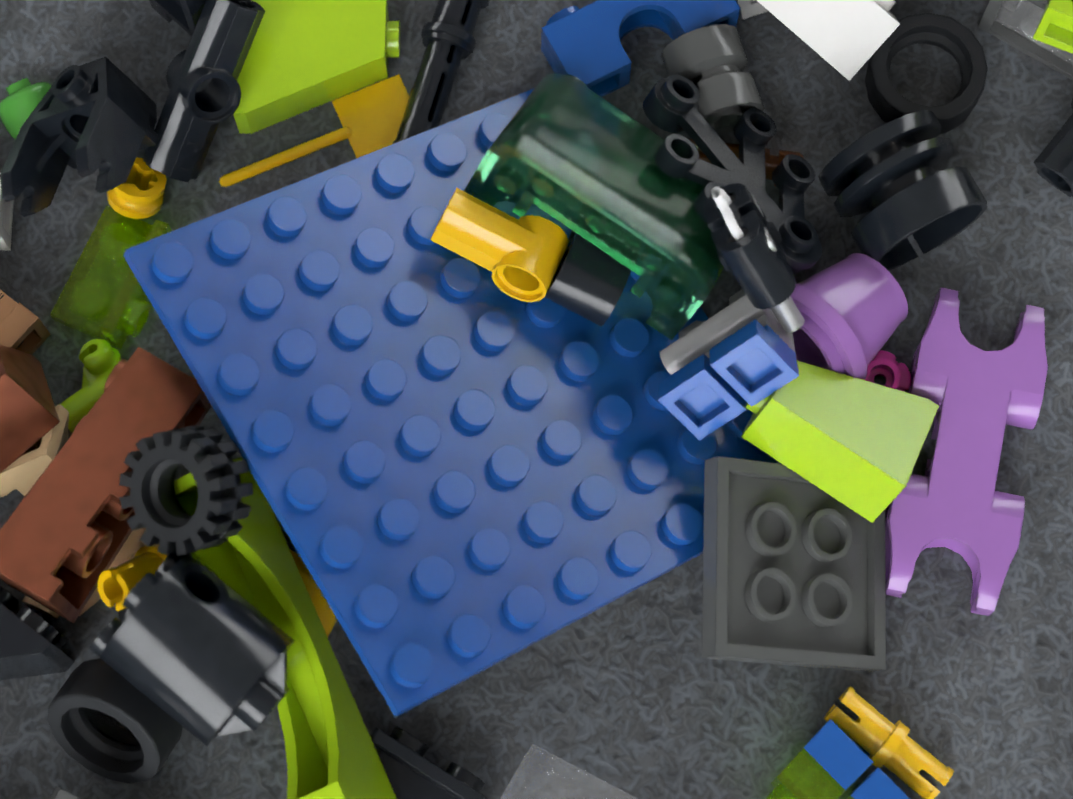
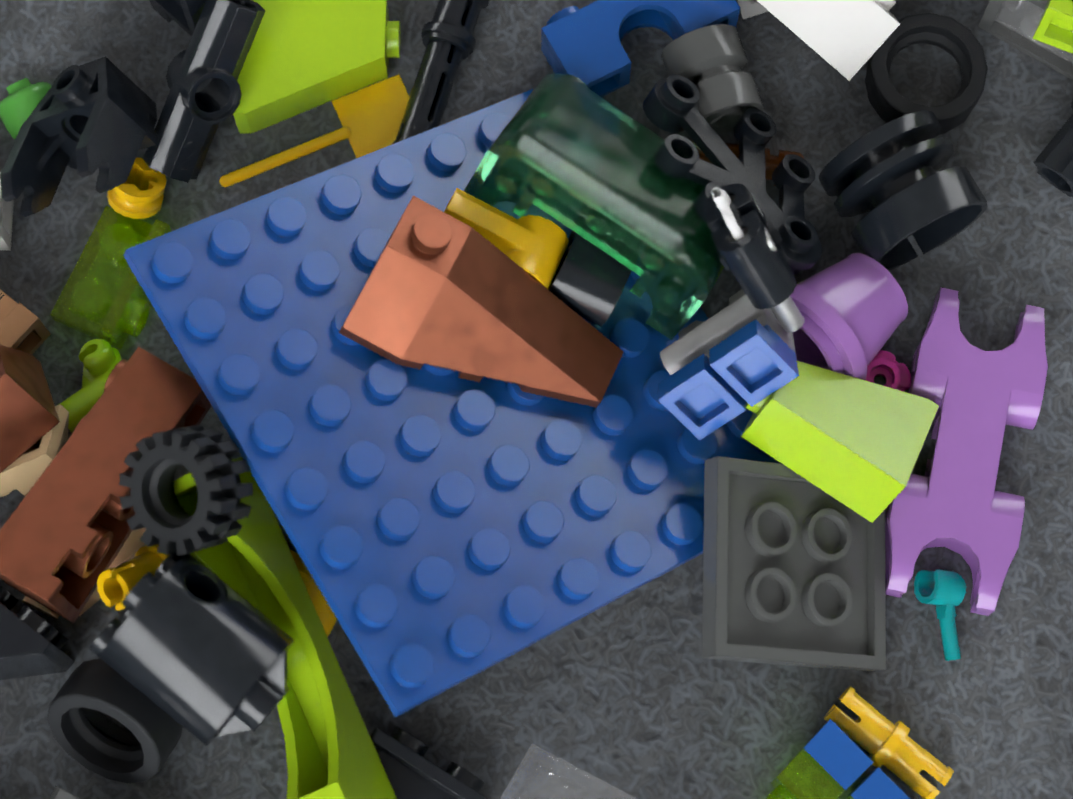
none -> wedge [339,196,624,408]
none -> teal hand [914,569,967,661]

